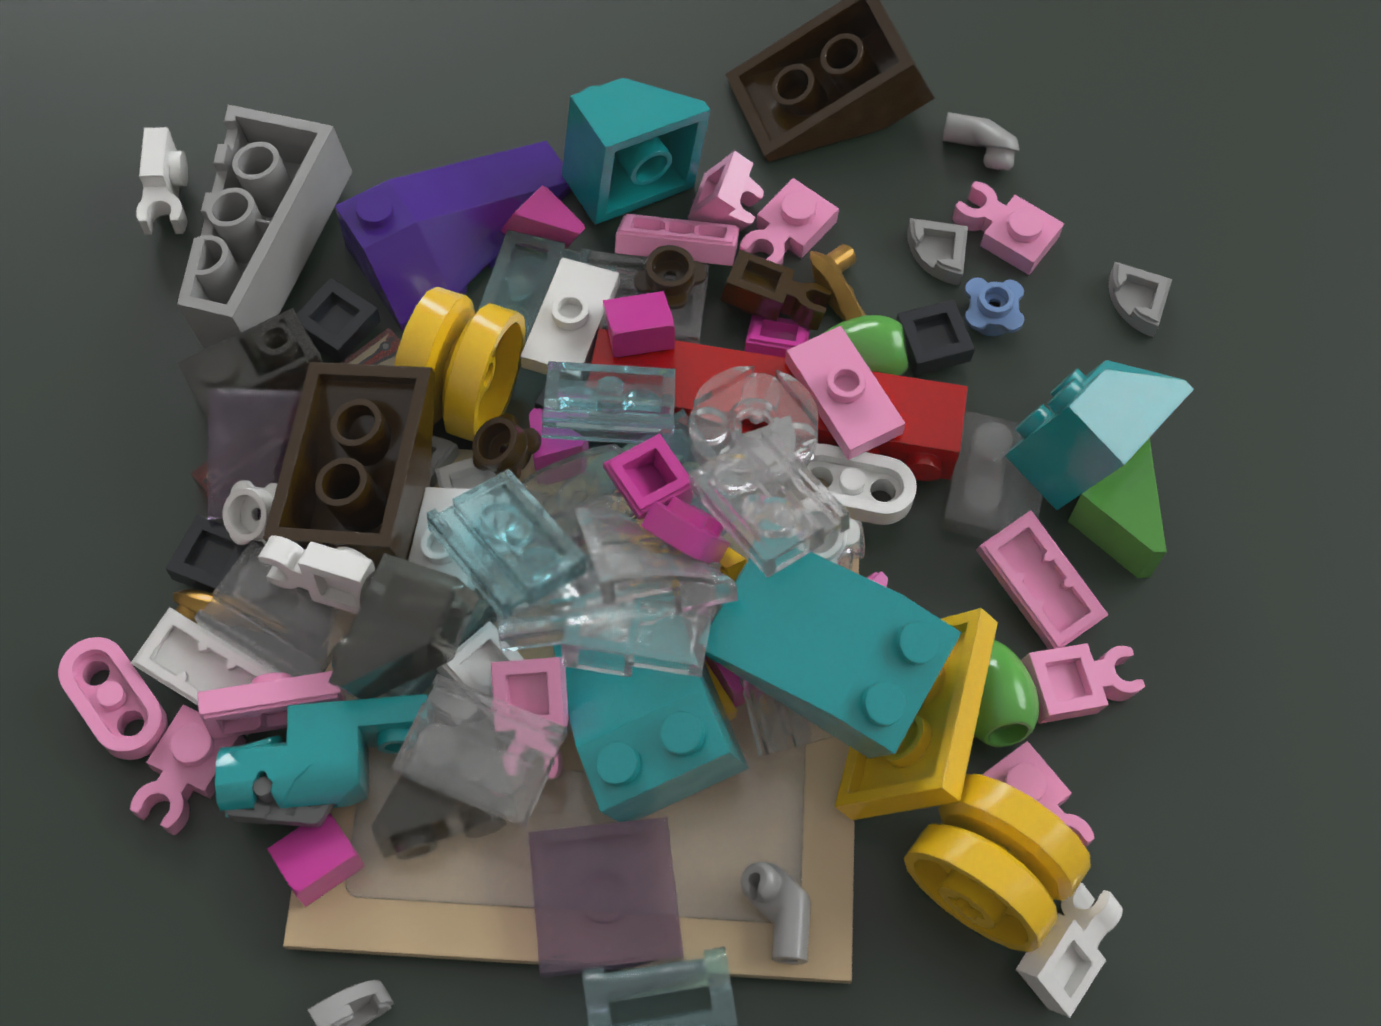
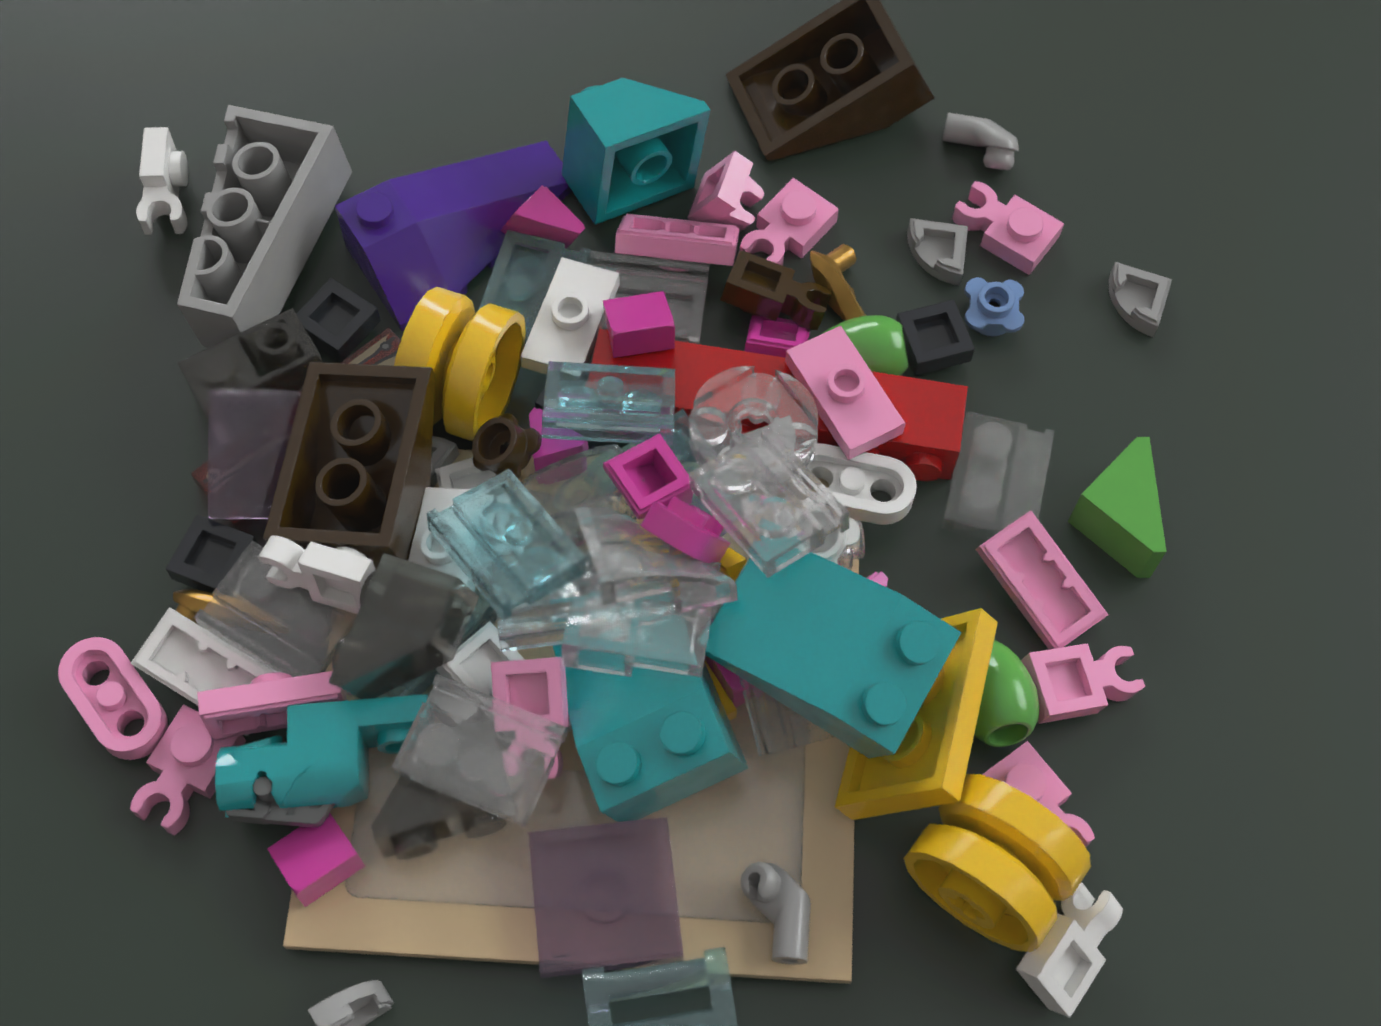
white plate [223,480,277,545] -> none
dark brown plate [634,245,706,310] -> none
teal slope [1005,360,1194,510] -> none

